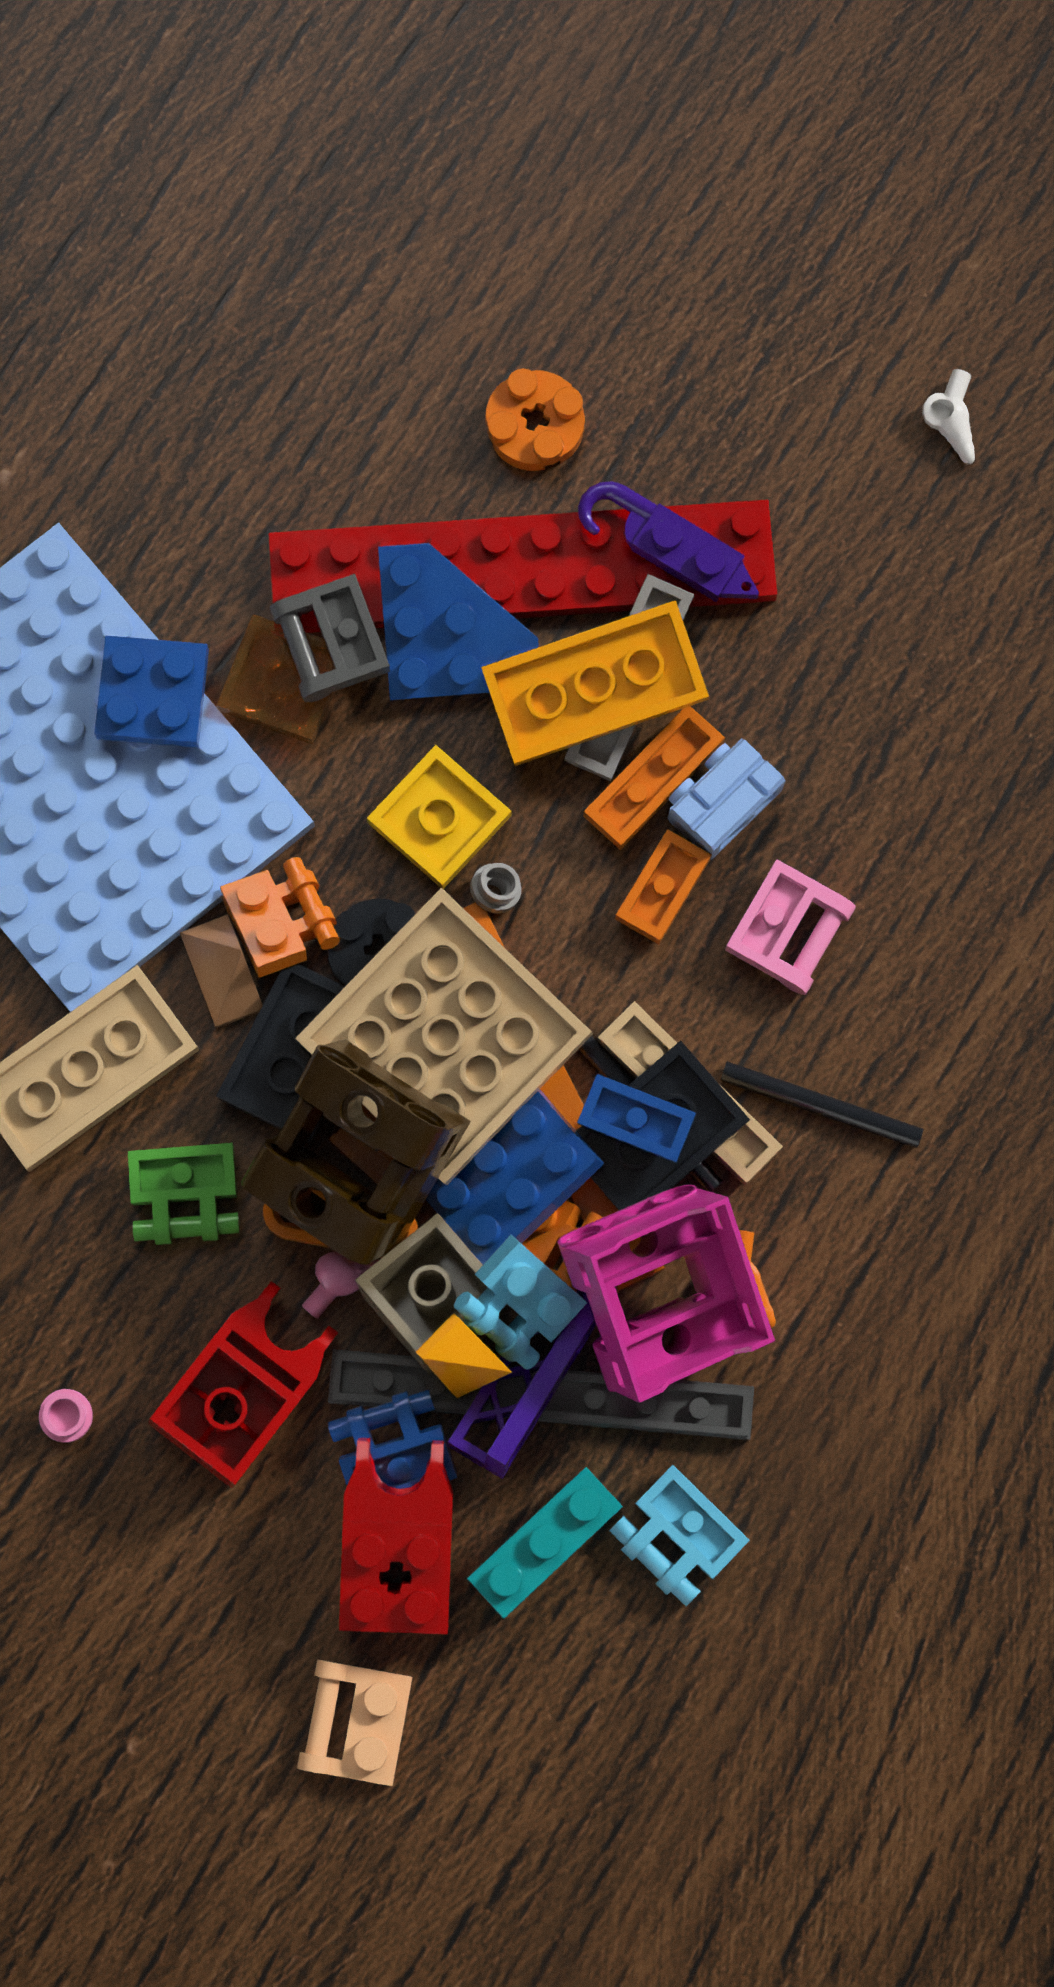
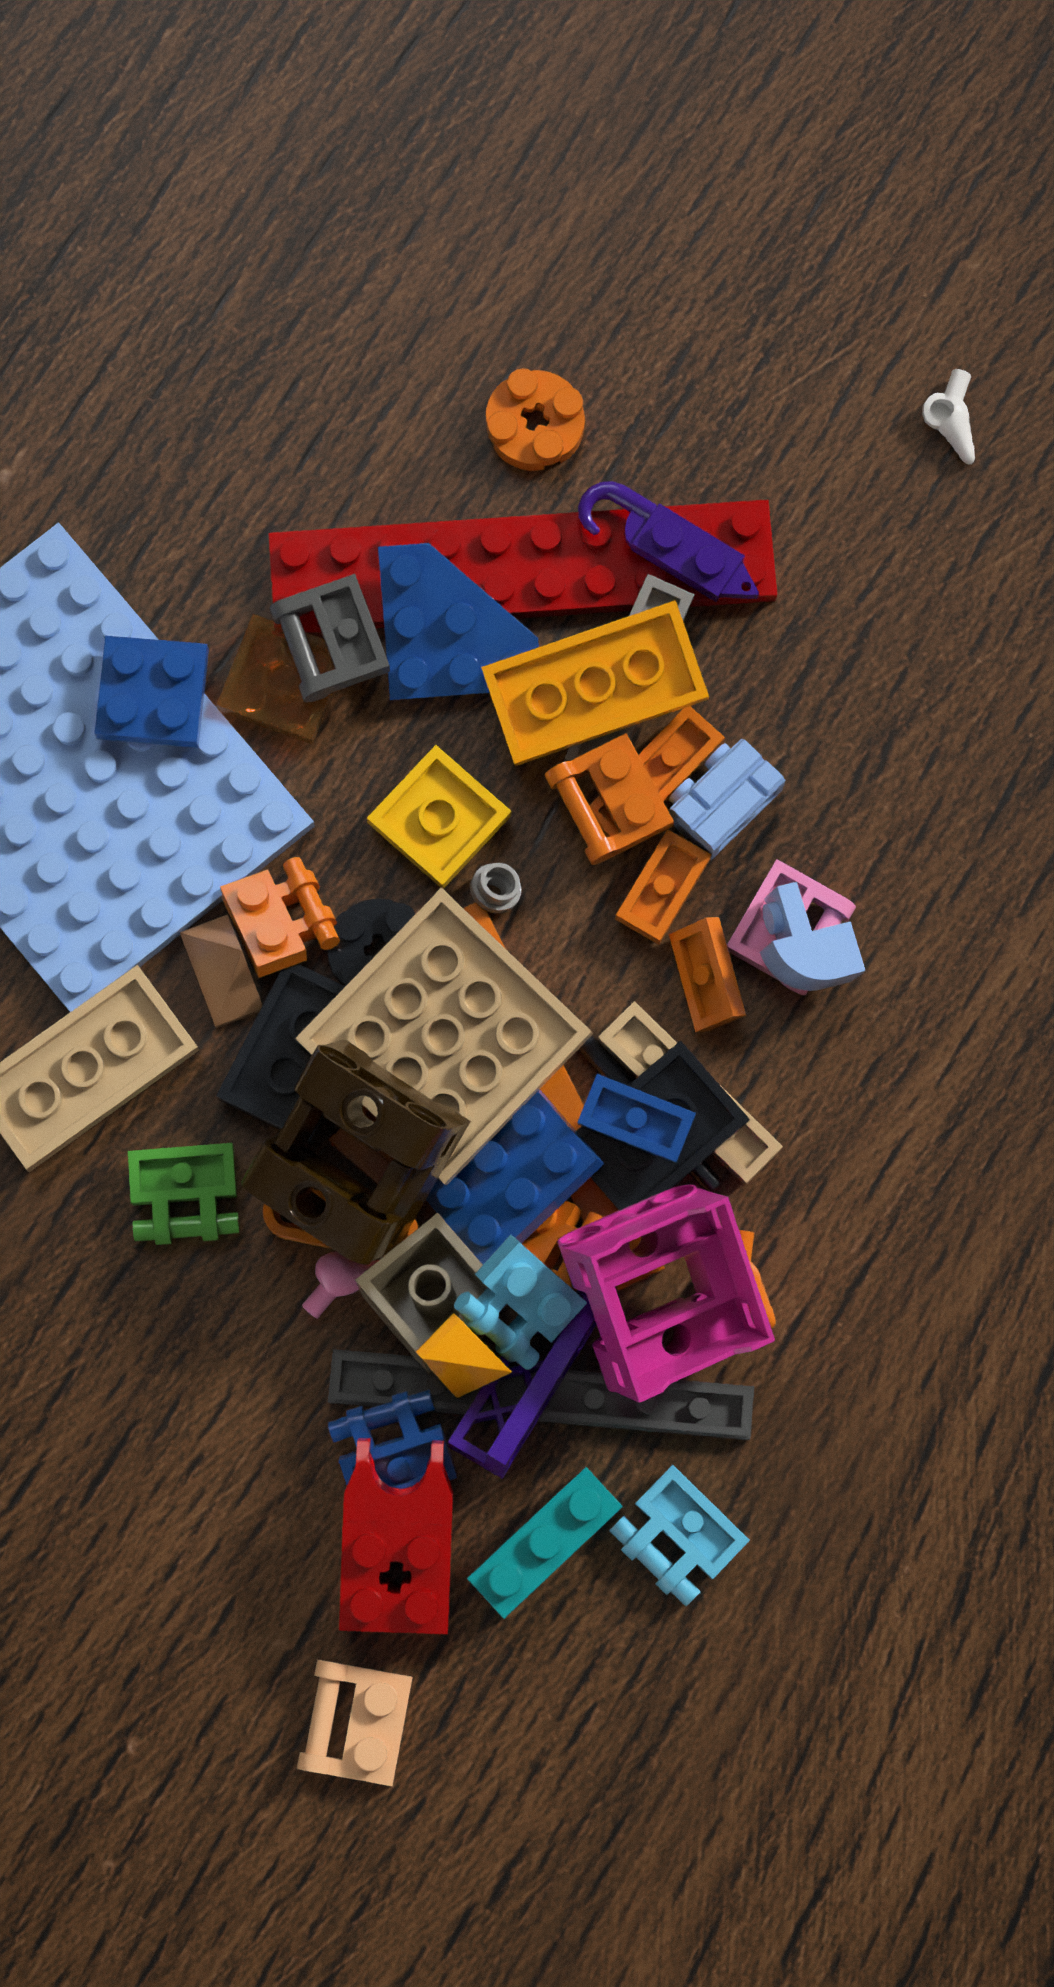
bright pink plate [39,1389,93,1443] -> none
red brick [148,1281,338,1489] -> none
black bar [720,1061,924,1148] -> none
none -> orange plate [544,733,674,865]
none -> orange plate [669,917,746,1032]
none -> light blue brick [760,882,865,991]

